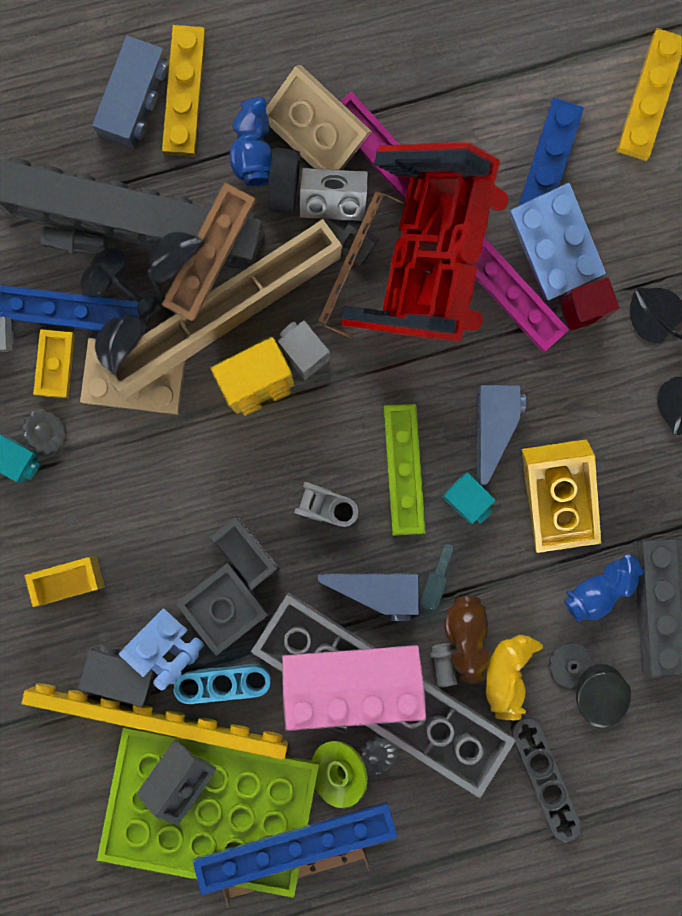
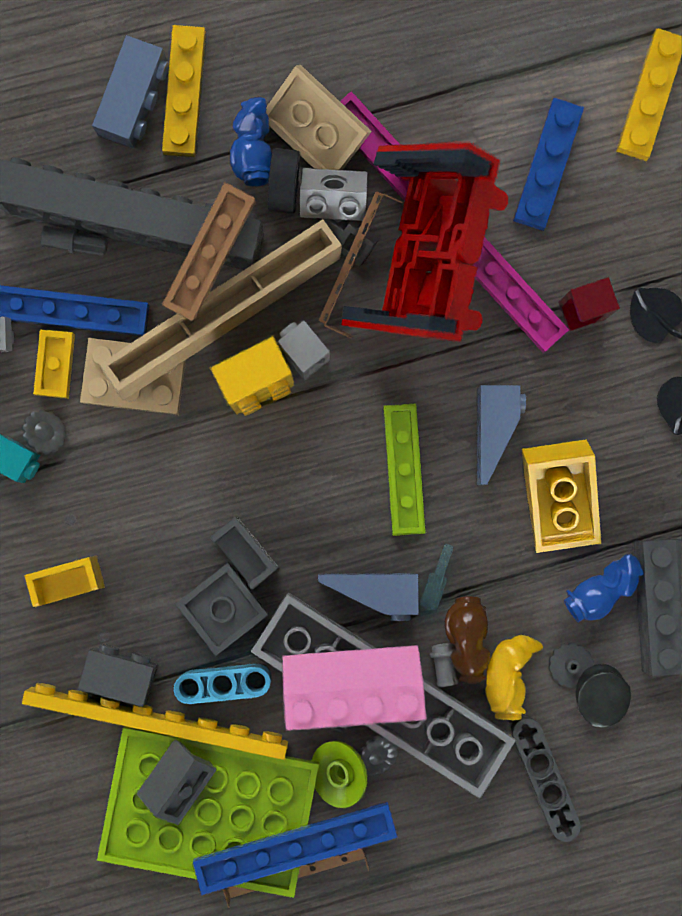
black plant [81,232,205,375] -> none
light blue plate [118,608,204,690] -> none
light grey piece [294,482,359,527] -> none
teal brick [441,472,495,524] -> none
light blue plate [508,183,606,301] -> none

